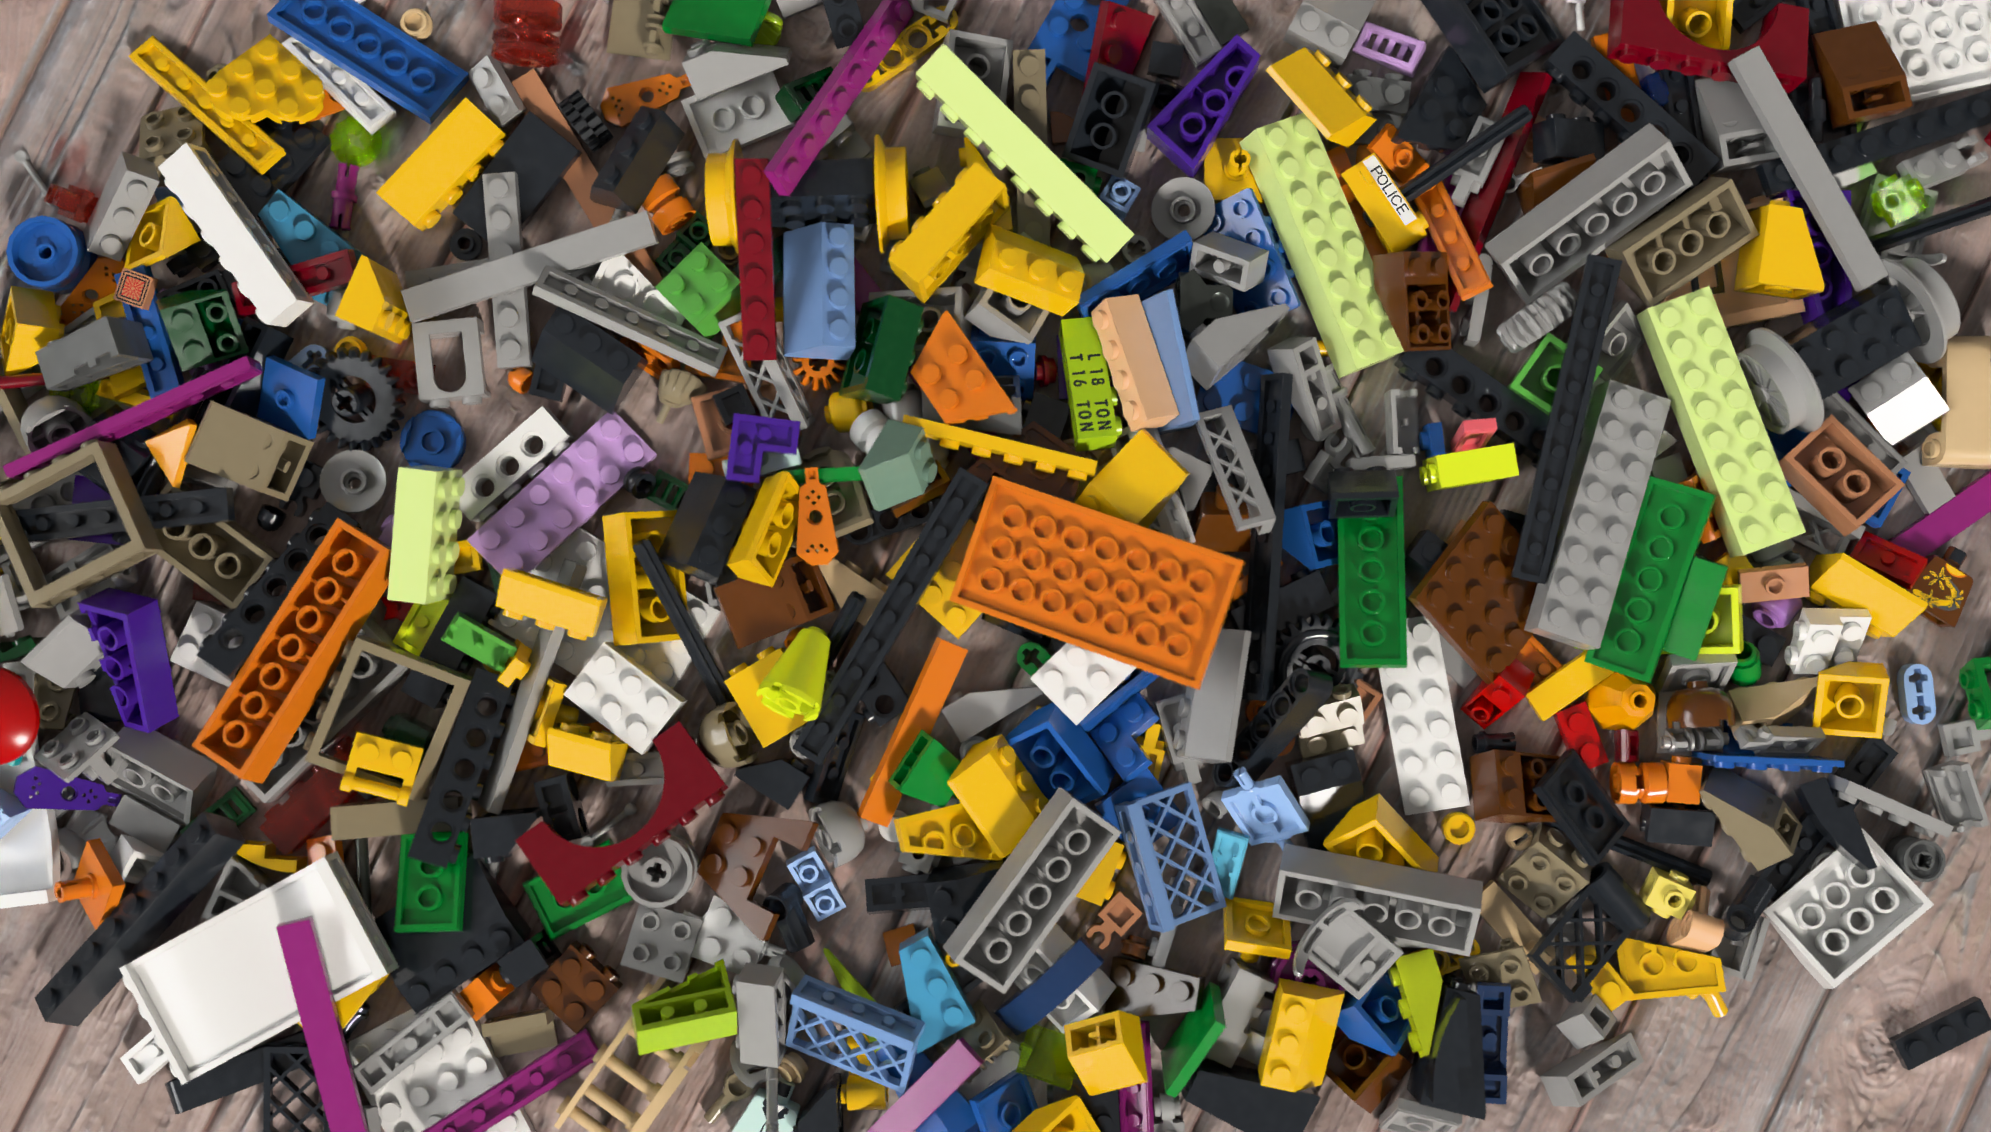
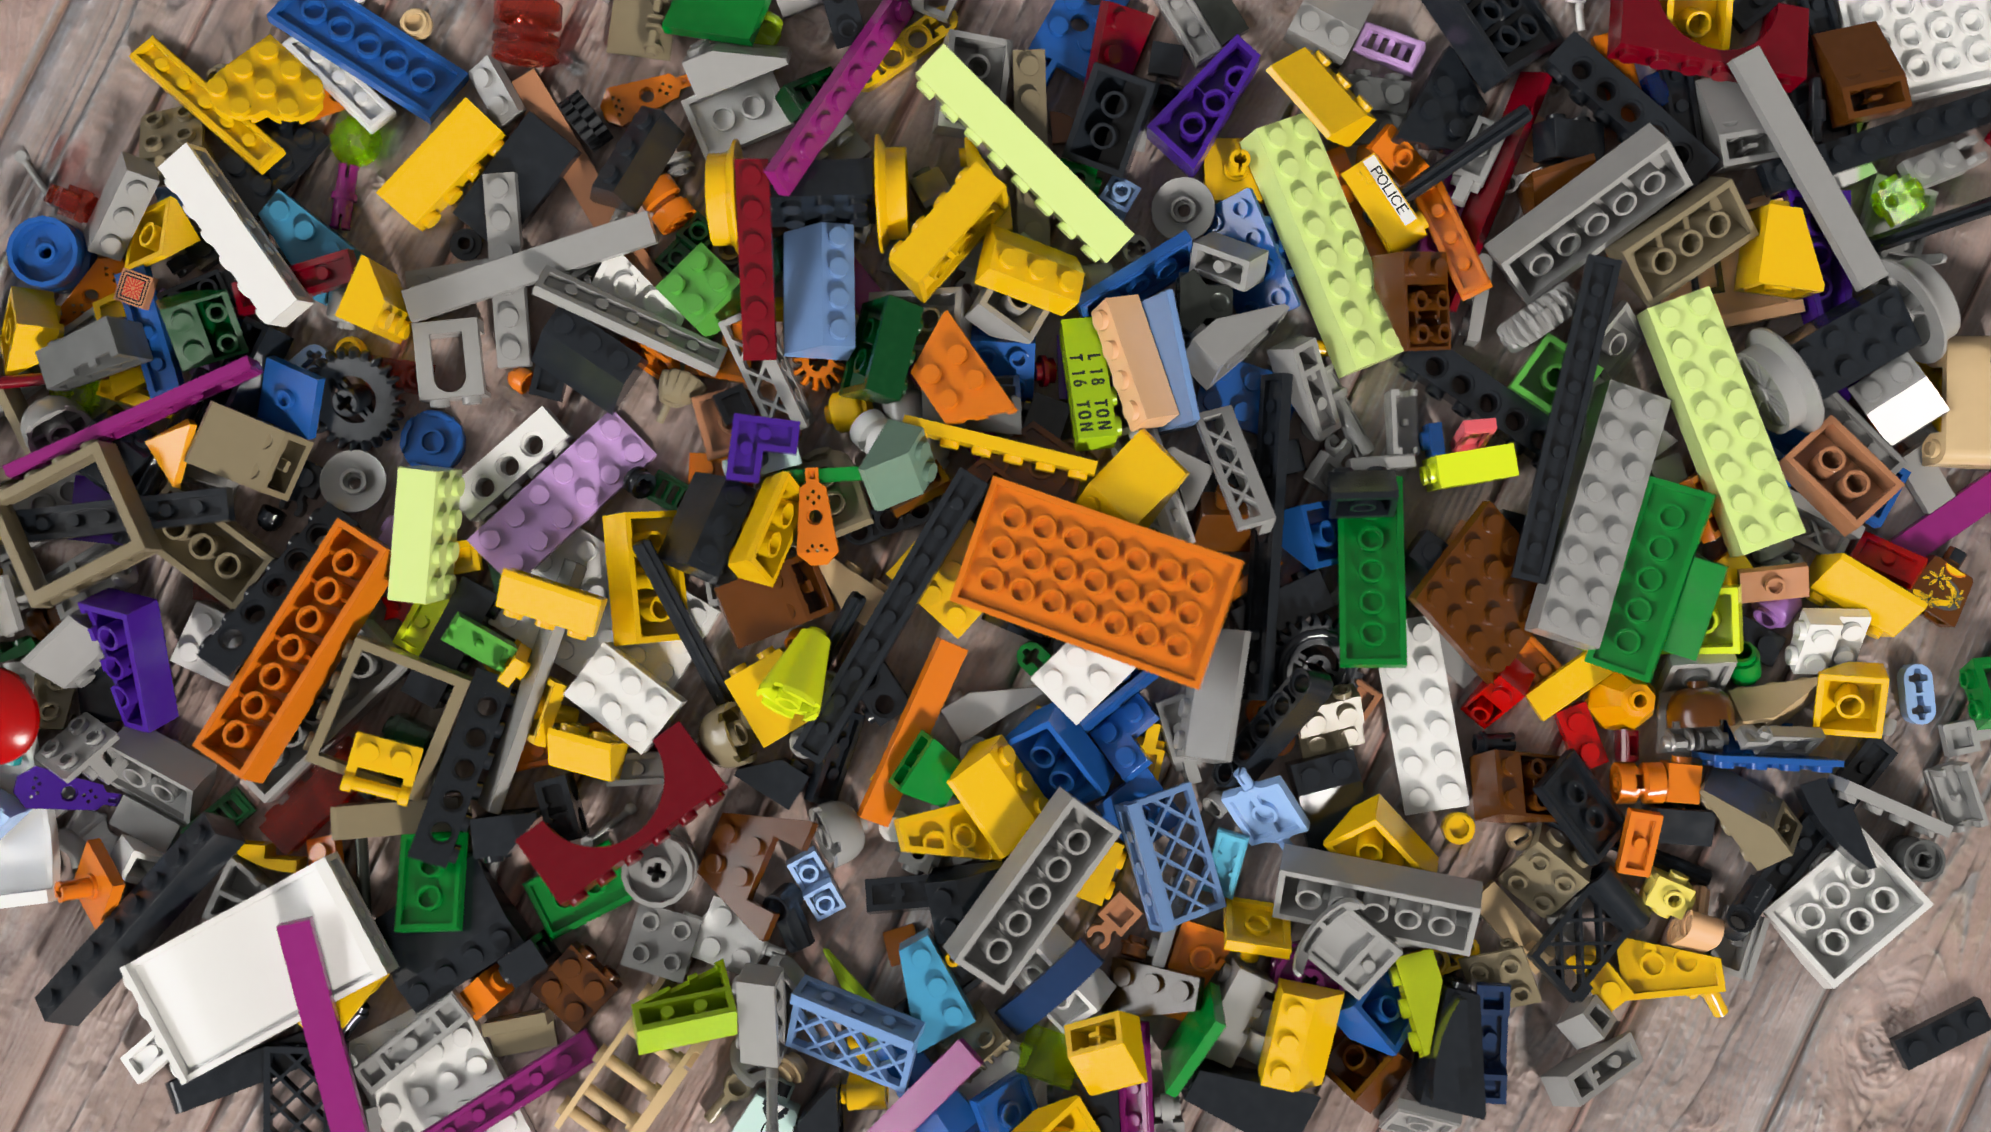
none -> reddish brown wheel [26,606,62,641]
none -> orange wing [1163,920,1231,1021]
none -> orange plate [1614,807,1664,878]

